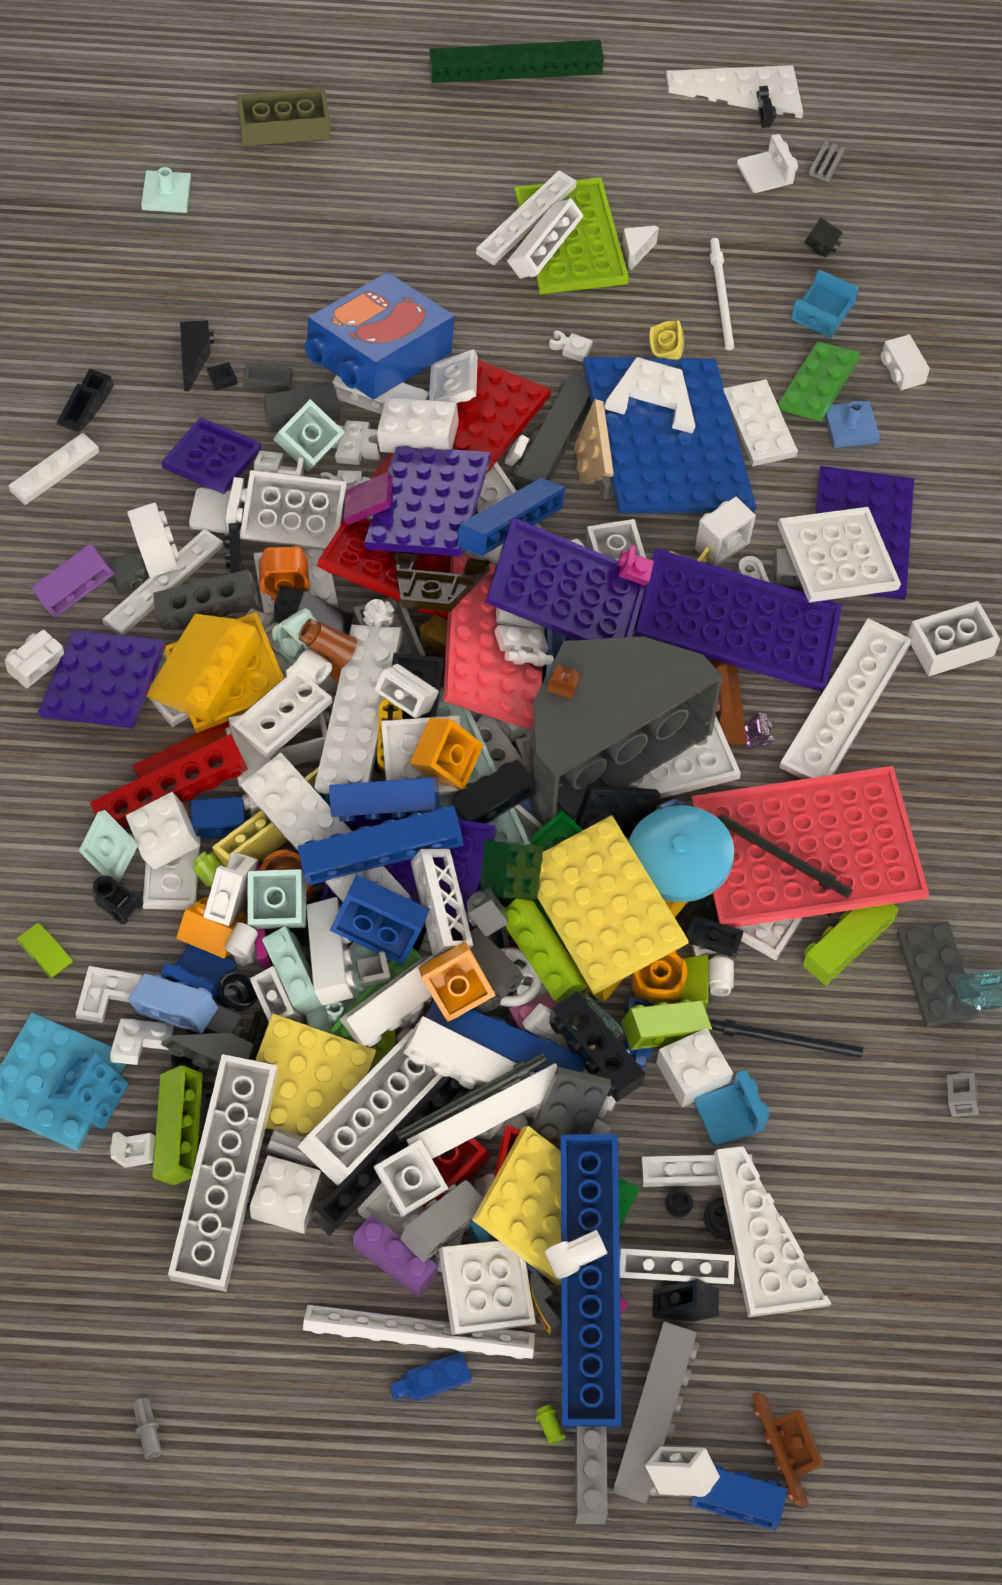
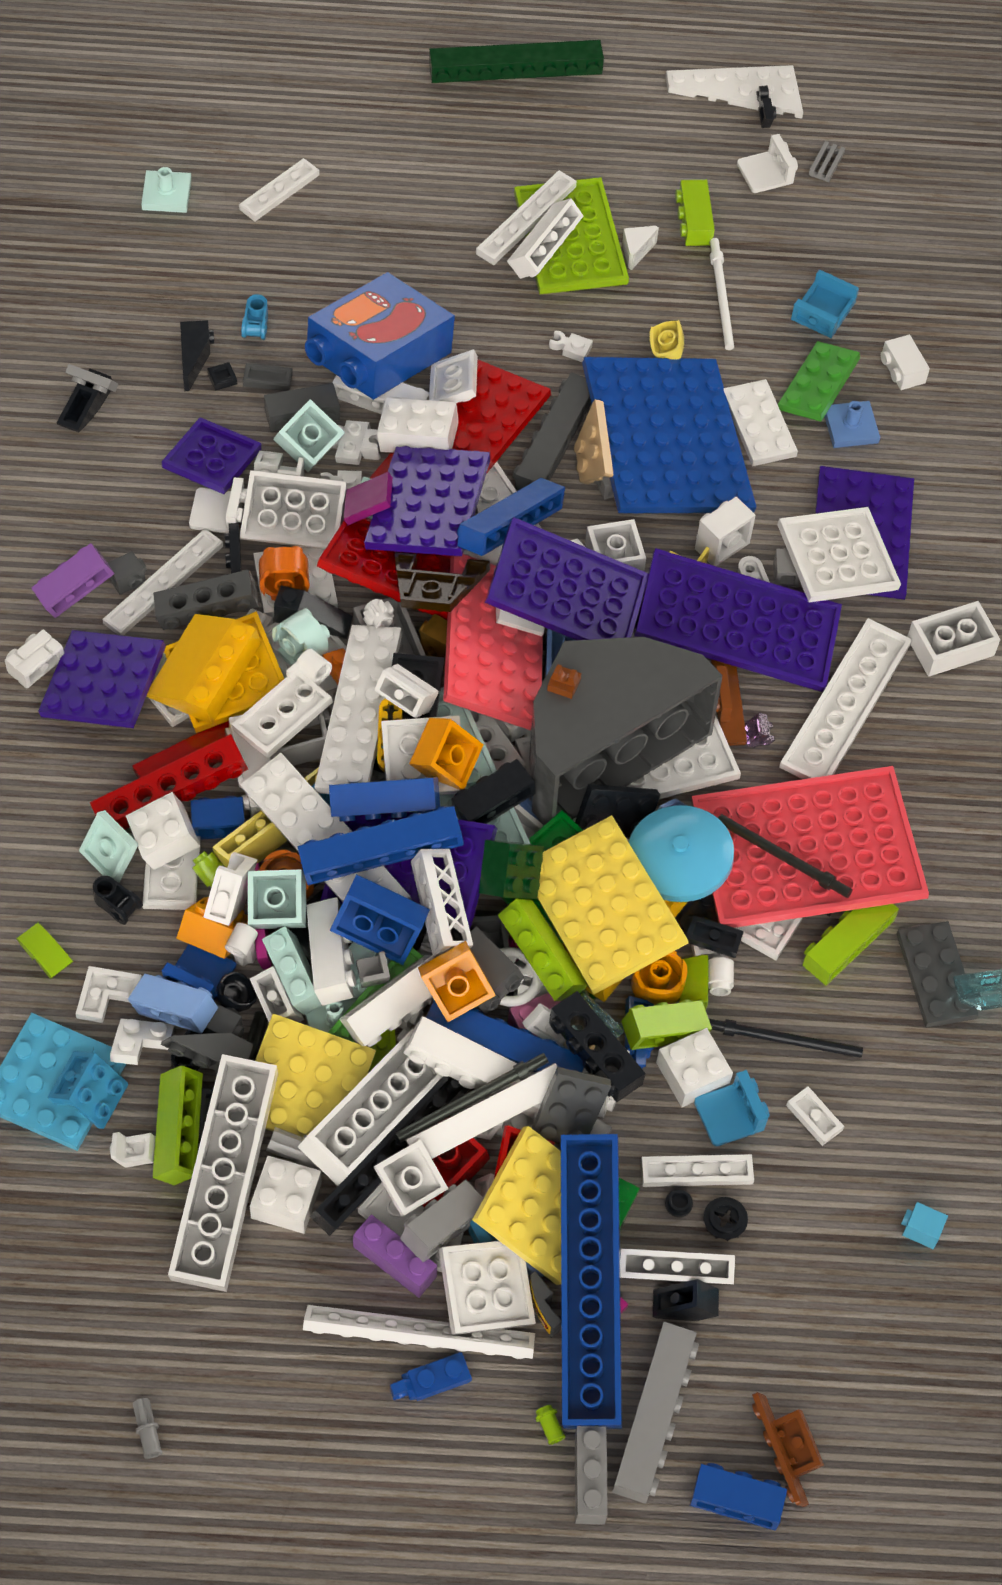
white plate [9,433,99,505] -> none
white brick [127,503,180,578] -> none
olive brick [237,88,330,146] -> none
dark orange plant [298,618,357,669] -> none
brick [466,887,509,937] -> none
white plate [494,625,553,667] -> none
white tile [505,435,529,467] -> none
white piece [545,1230,607,1279] -> none
white wing [604,357,695,434] -> none
dark pink bracket [618,545,654,586] -> none
white brick [645,1446,720,1497] -> none
white wing [714,1146,831,1317] -> none
pearl dark grey brick [804,218,843,258] -> none
light grey brick [947,1072,979,1117] -> none
none -> light grey plate [65,364,118,394]
none -> white tile [239,158,319,222]
none -> dark azure piece [241,294,268,340]
none -> lime brick [675,179,715,246]
none -> white plate [786,1087,844,1146]
none -> medium azure brick [901,1202,948,1249]

